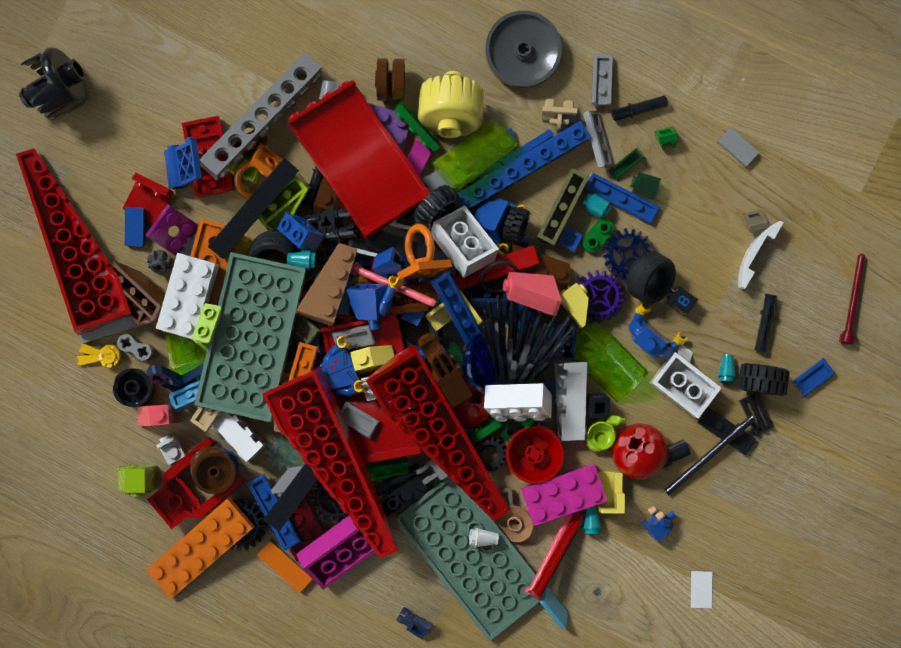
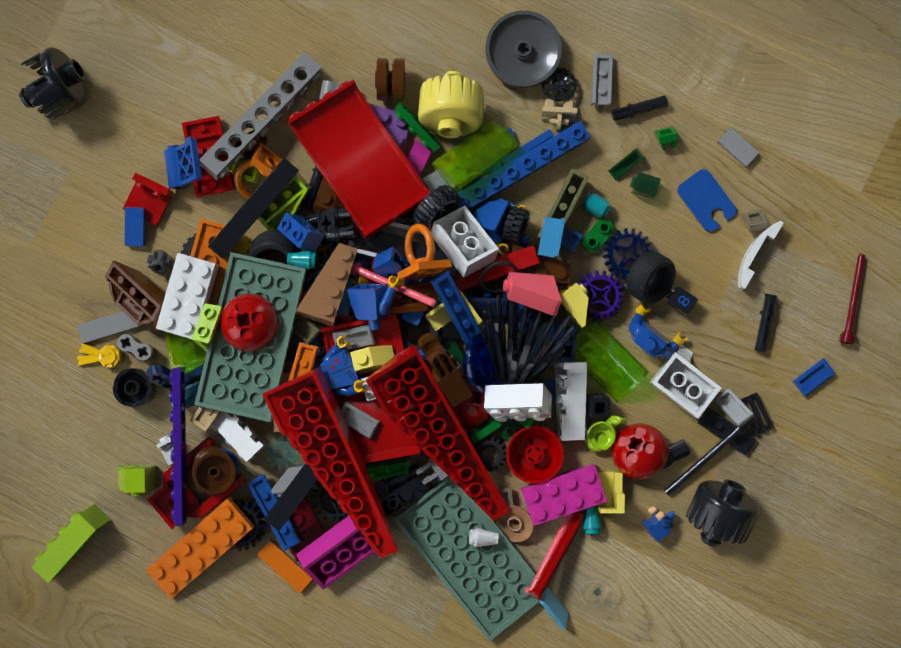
red wedge [16,148,131,336] -> none
coral slope [137,404,178,426] -> none
magenta piece [146,204,199,256] -> none
dark blue plate [396,607,432,640] -> none
light grey tile [583,111,613,168] -> none
blue tile [583,172,660,224] -> none
white sticker [691,571,712,608] -> none
teal cone [717,355,736,384] -> none
black tyre [738,363,790,396] -> none
none -> lime wedge [31,504,111,583]
none -> dark purple plate [169,367,187,526]
none -> red piece [220,293,278,352]
none -> dark azure panel [537,217,565,259]
none -> black wheel [541,68,577,101]
none -> blue piece [677,169,736,232]
none -> black piece [686,479,760,547]
none -> light grey tile [714,388,754,428]

